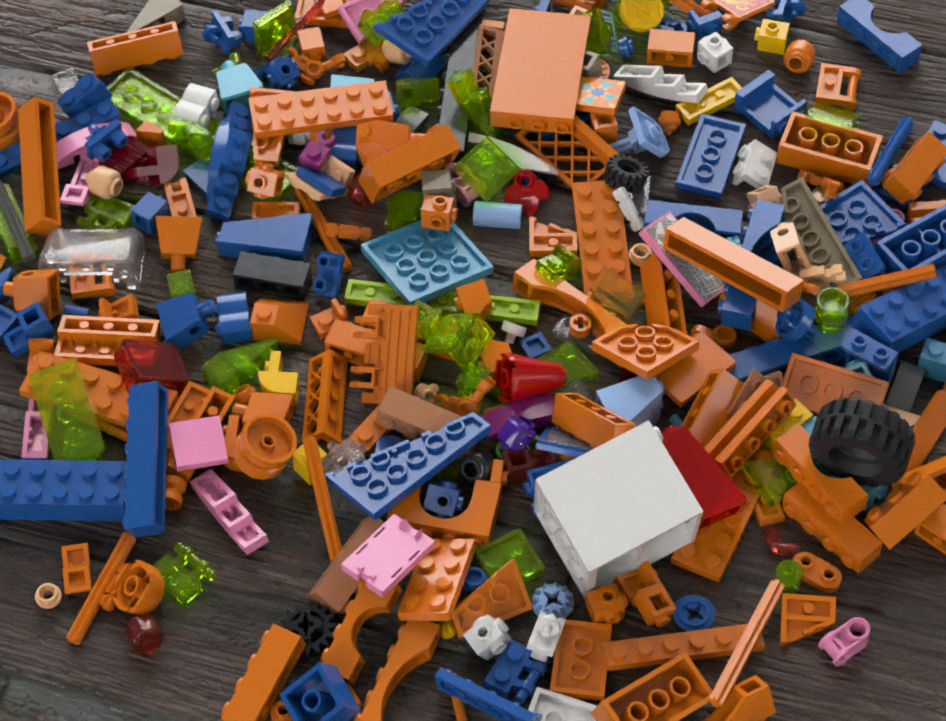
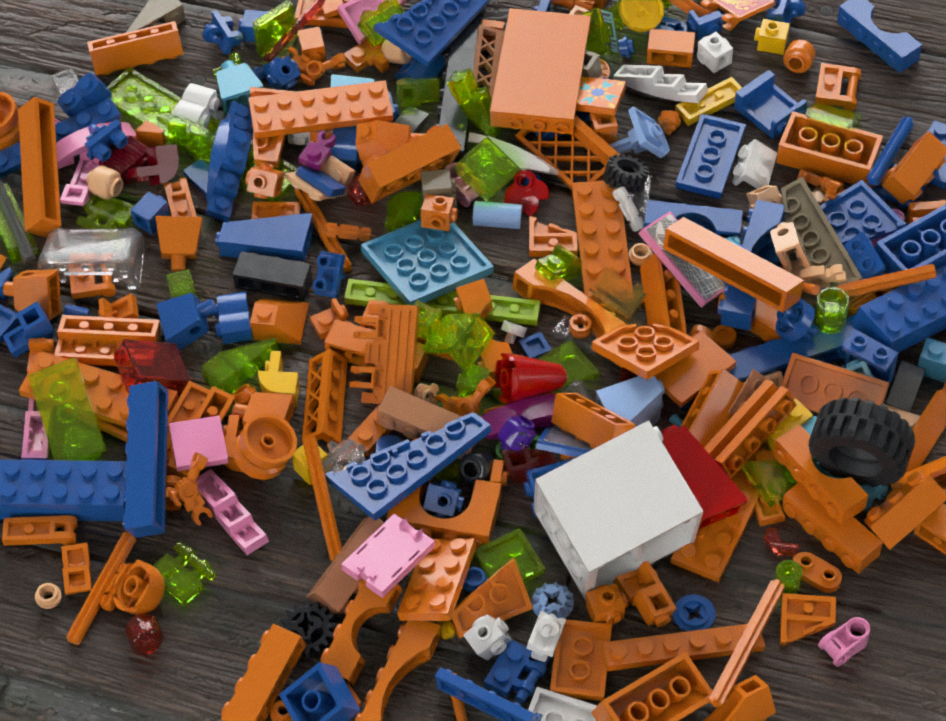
none -> orange plate [2,515,78,546]
none -> orange piece [168,452,213,526]

